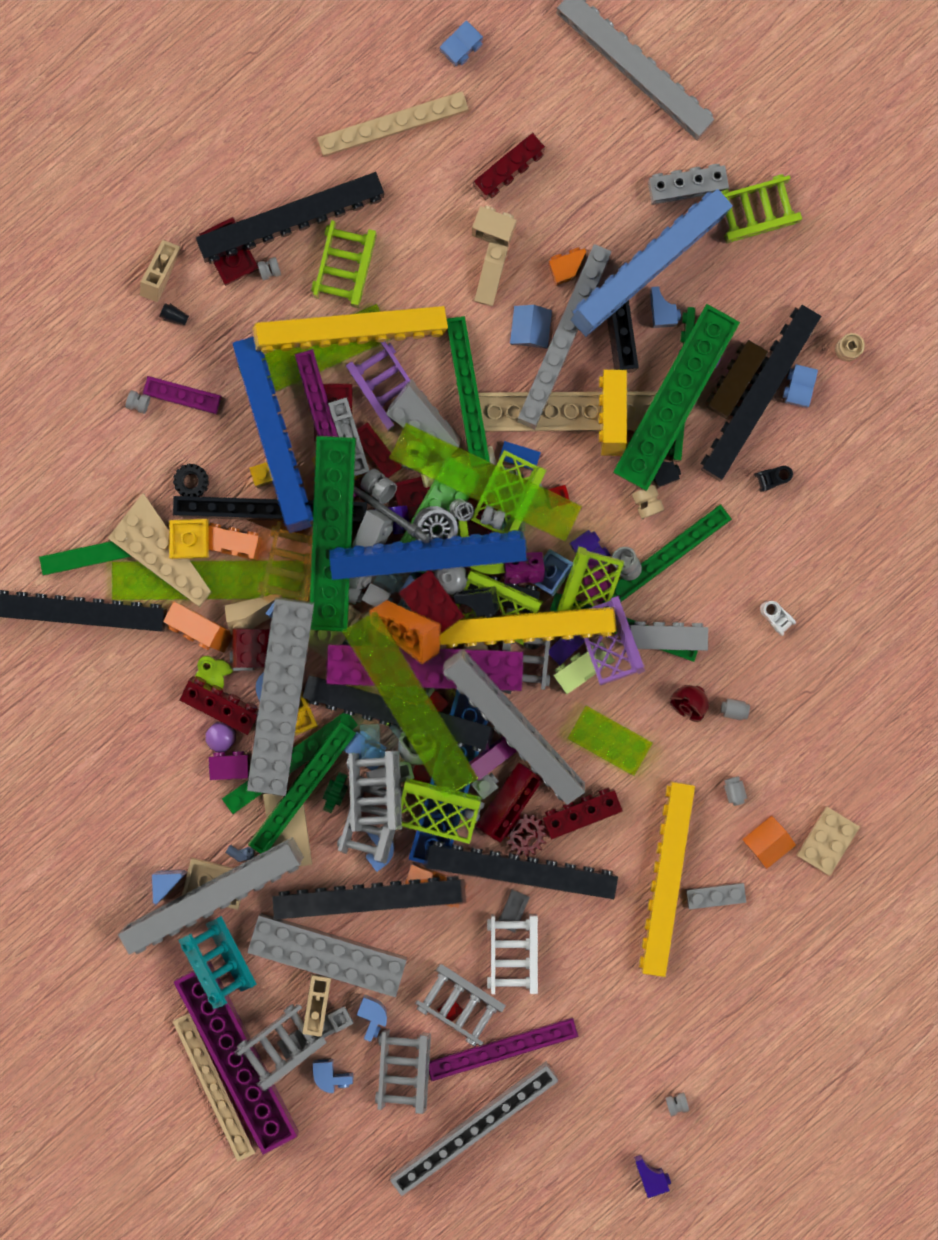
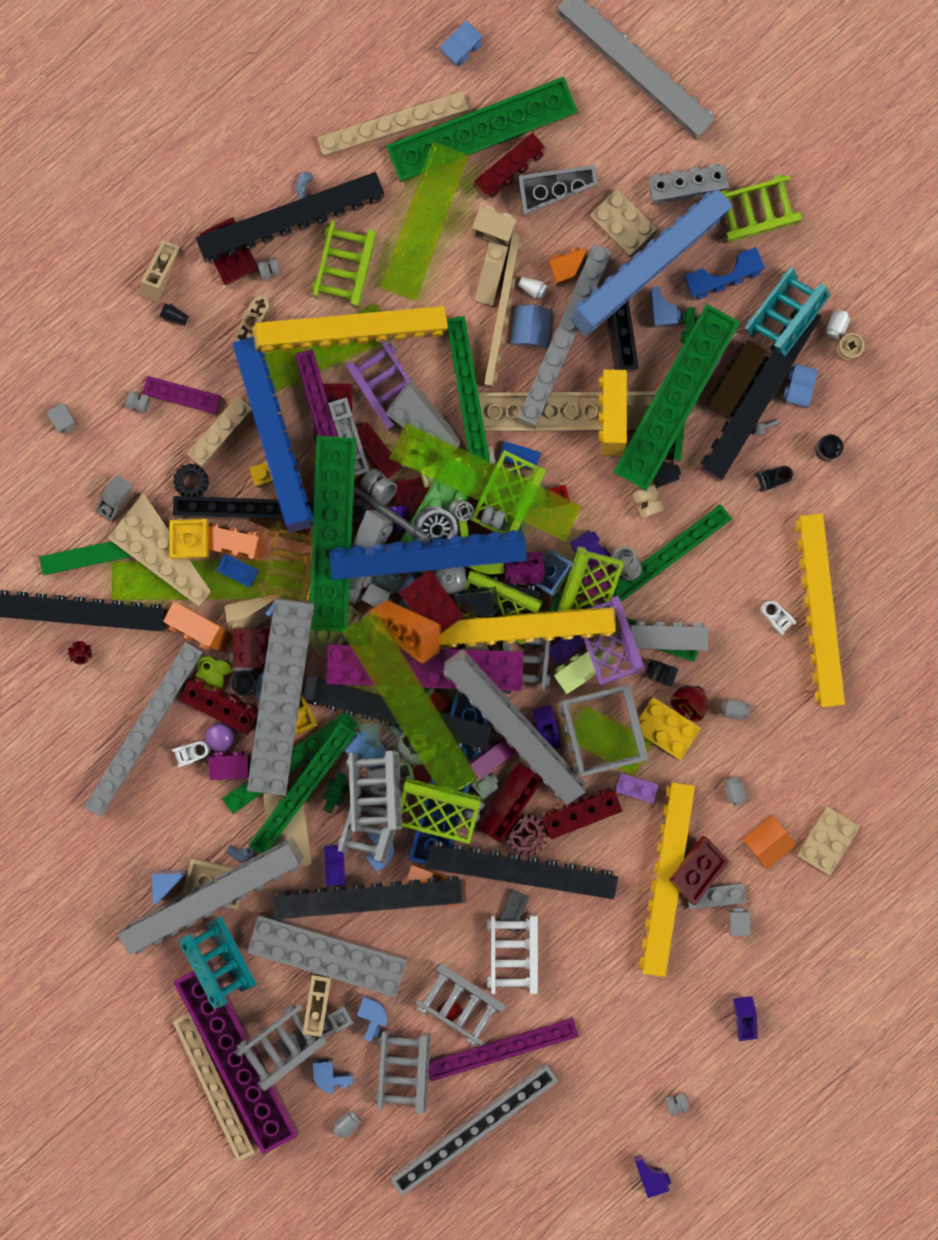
none -> light grey brick [46,402,78,434]
none -> dark red gear [68,641,92,665]
none -> light grey brick [84,642,205,817]
none -> light grey slope [95,475,133,522]
none -> white piece [172,741,211,768]
none -> tan brick [187,396,253,468]
none -> blue tile [216,553,259,588]
none -> black wheel [231,671,258,696]
none -> tan beam [234,296,270,342]
none -> sand blue arm [295,172,313,199]
none -> dark purple arch [324,845,346,886]
none -> light grey brick [333,1110,362,1139]
none -> clear neon green plate [380,142,469,301]
none -> green plate [386,77,578,183]
none -> tan plate [484,233,523,388]
none -> light grey wedge [518,165,597,216]
none -> white cone [518,277,548,300]
none -> dark purple arch [532,705,562,749]
none -> light grey window [559,684,649,777]
none -> tan plate [589,189,657,257]
none -> medium lavender brick [615,772,658,803]
none -> yellow plate [638,697,701,760]
none -> black arch [645,660,679,687]
none -> dark red plate [669,836,729,906]
none -> blue arch [683,247,765,300]
none -> light grey brick [728,907,750,936]
none -> dark purple arch [733,996,758,1041]
none -> teal fence [745,267,831,356]
none -> light grey hand [753,420,779,435]
none -> yellow brick [795,513,845,707]
none -> black wheel [814,434,844,462]
none -> white brick [826,310,851,340]

